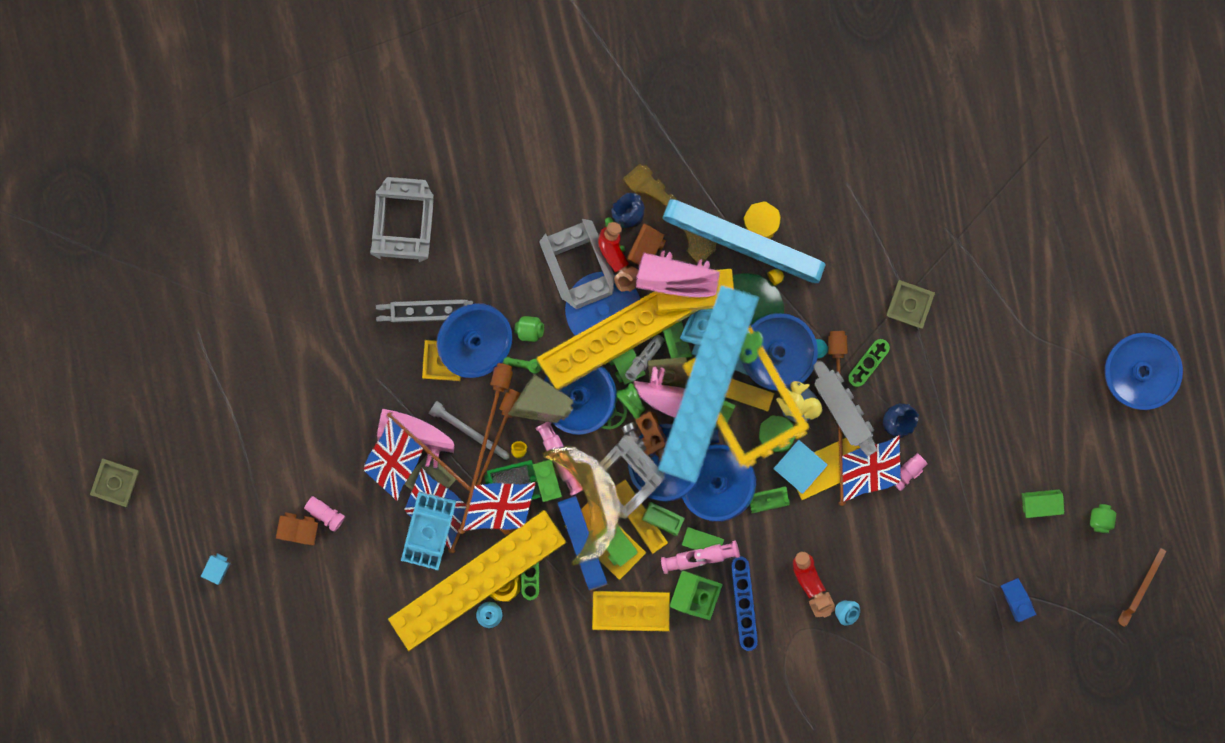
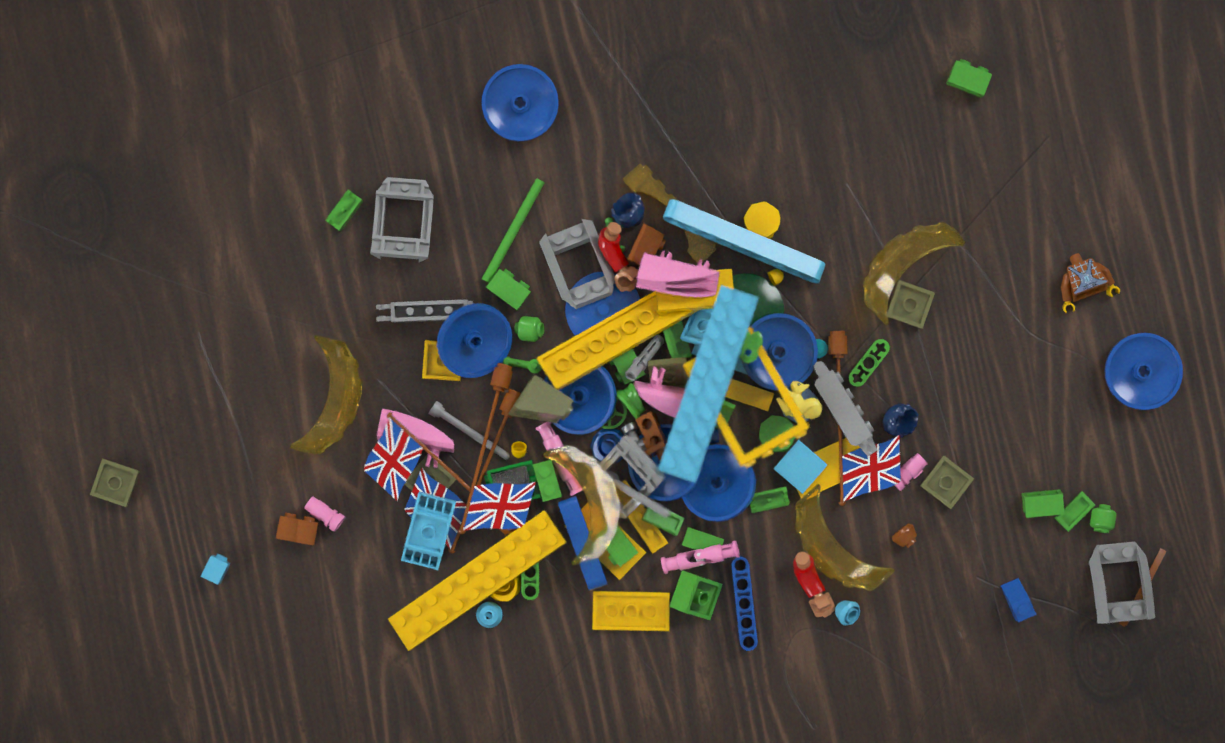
none -> clear yellow windscreen [290,335,362,454]
none -> bright green hinge [325,190,363,232]
none -> blue dish [482,64,559,142]
none -> bright green piece [482,178,544,283]
none -> bright green brick [486,269,531,311]
none -> blue hat [591,429,624,463]
none -> light grey piece [602,471,670,517]
none -> clear yellow windscreen [795,484,895,591]
none -> clear yellow windscreen [863,222,965,325]
none -> dark orange cone [892,523,917,548]
none -> olive plate [920,455,974,509]
none -> bright green brick [946,59,992,98]
none -> bright green tile [1054,491,1095,532]
none -> dark orange torso [1061,253,1120,313]
none -> light grey wedge [1088,541,1155,623]

